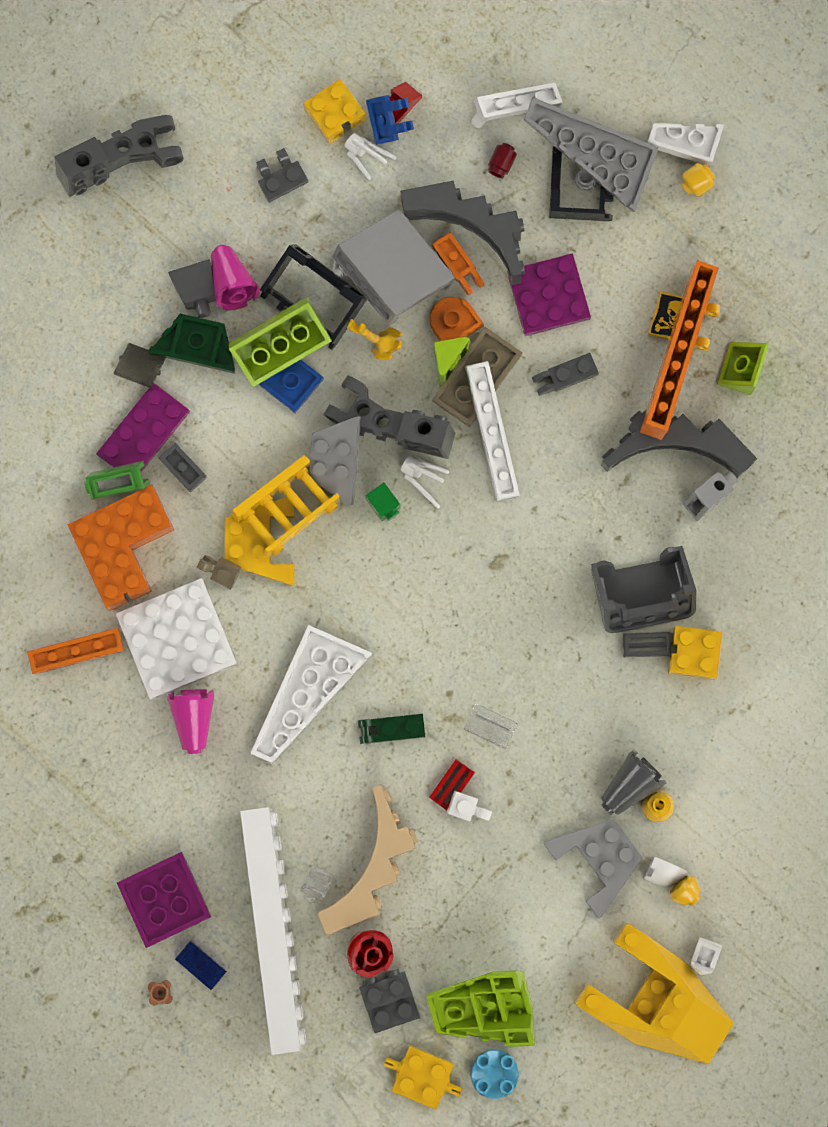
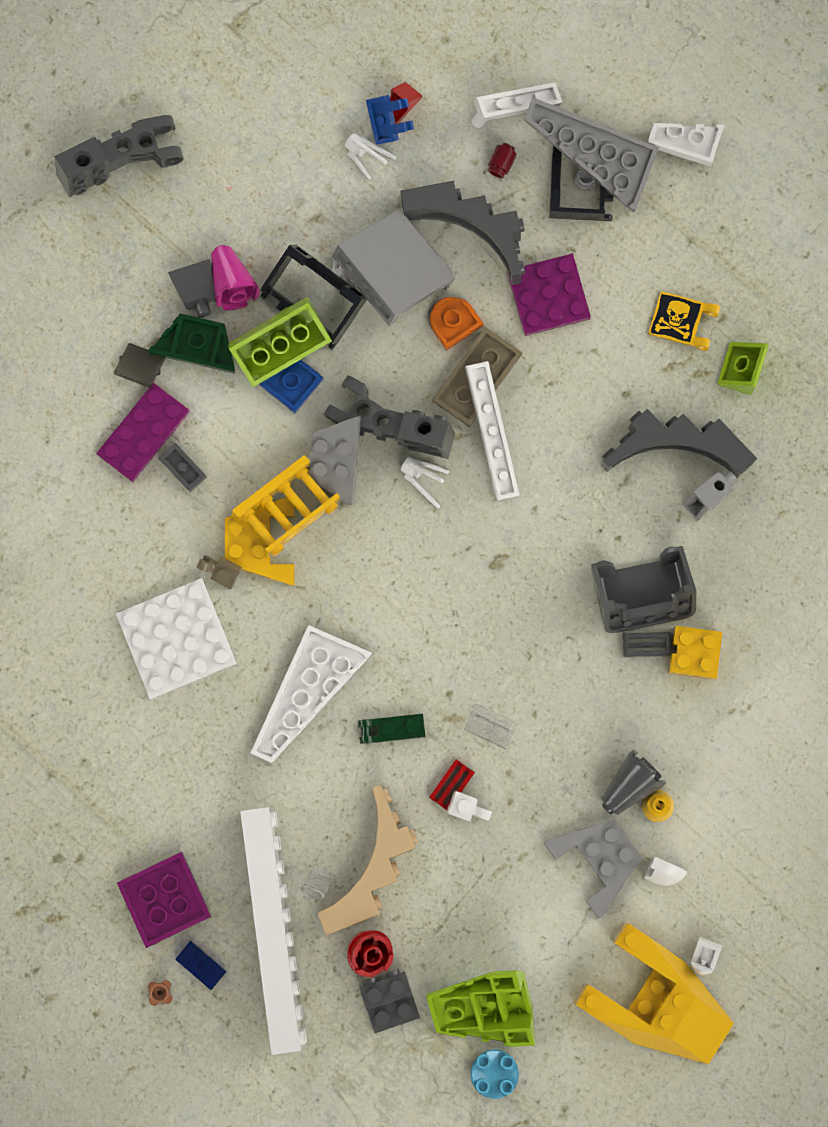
orange plate [27,628,125,675] -> none
orange piece [67,485,175,611] -> none
bright green window [84,461,149,500] -> none
dark pink cone [167,689,214,754] -> none
dark grey plate [256,148,308,203] -> none
yellow piece [303,79,366,145] -> none
yellow piece [347,319,402,360] -> none
green brick [365,482,401,521] -> none
yellow plate [383,1045,463,1110] -> none
orange hinge [431,232,484,296] -> none
lime slope [434,337,470,386] -> none
dark grey hinge [532,353,599,396] -> none
orange brick [640,260,719,440] -> none
yellow cone [670,875,701,906] -> none
yellow head [681,163,716,197] -> none

